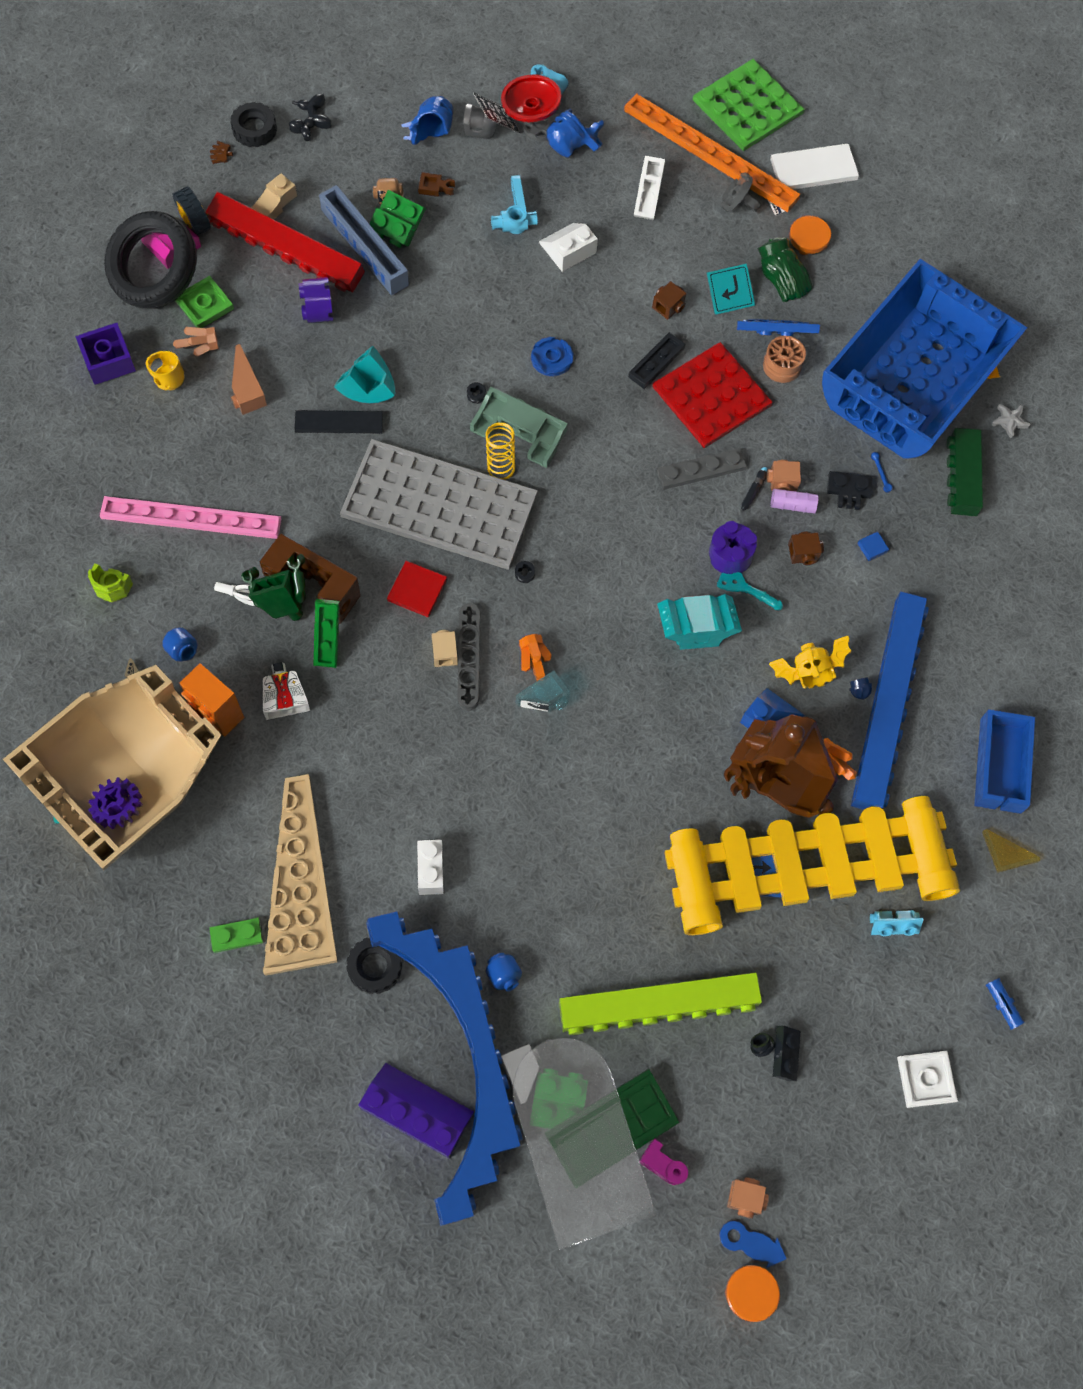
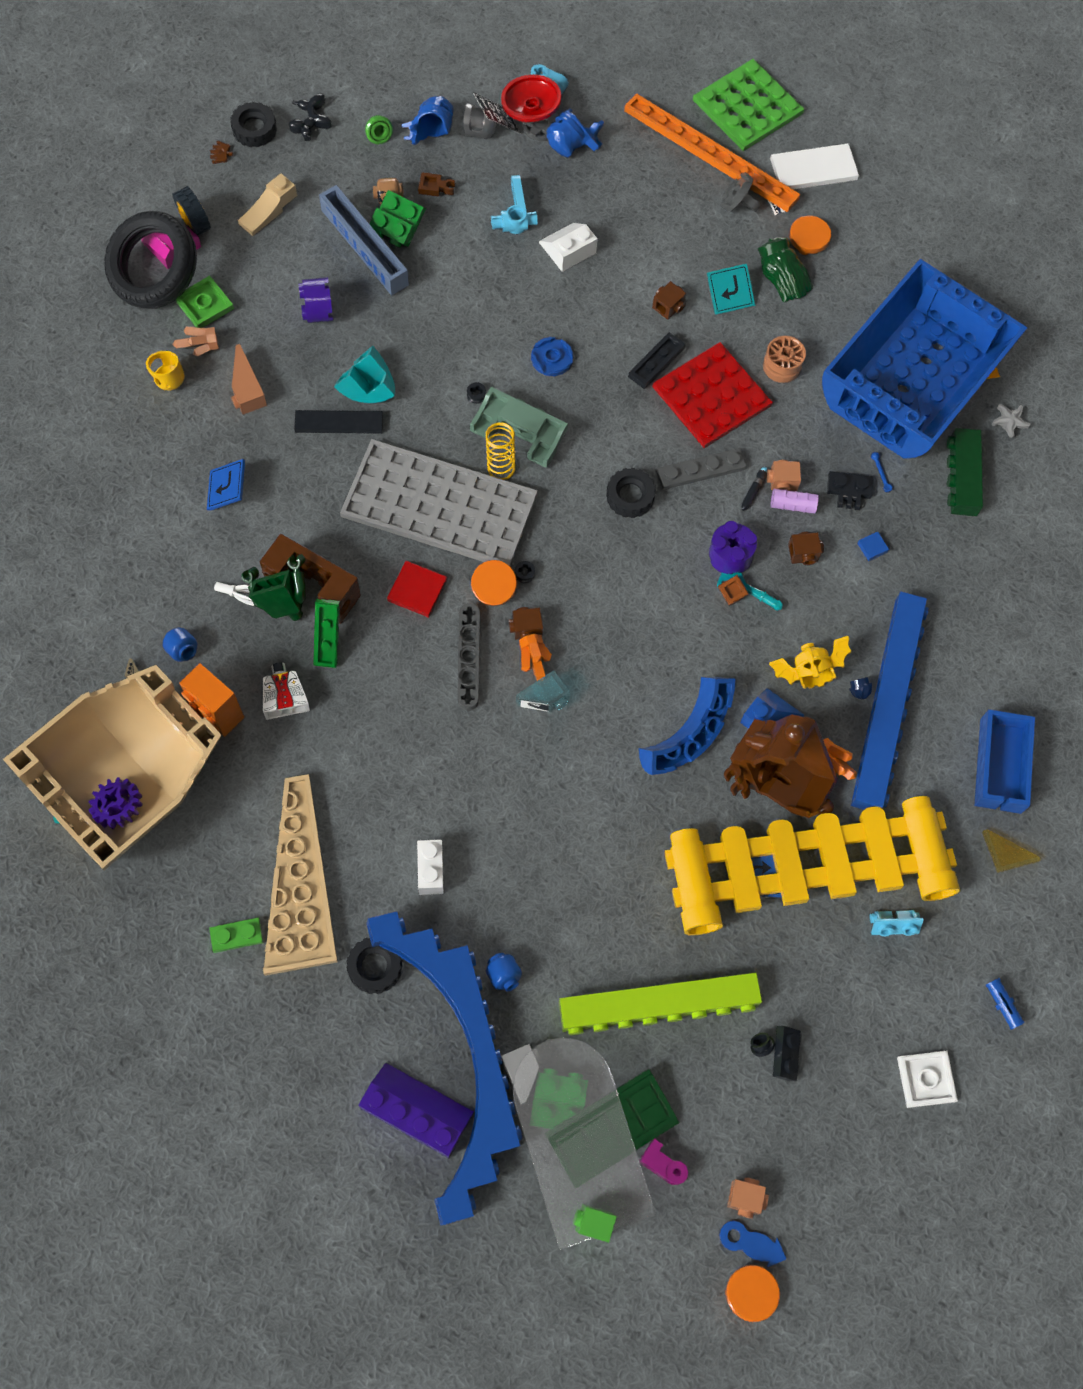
dark purple brick [75,323,136,385] -> none
lime hair [88,563,133,602] -> none
bright pink tile [100,496,282,539] -> none
red brick [205,192,365,293] -> none
tan brick [432,630,458,667] -> none
white slope [634,156,665,220] -> none
teal slope [657,594,742,650] -> none
blue wing [737,319,820,336] -> none
none -> blue piece [207,459,245,510]
none -> bright green brick [365,115,393,144]
none -> orange tile [471,560,517,606]
none -> reddish brown brick [508,607,543,640]
none -> bright green brick [573,1204,616,1243]
none -> black tyre [606,468,656,518]
none -> blue brick [639,677,735,775]
none -> dark orange tile [718,575,749,606]

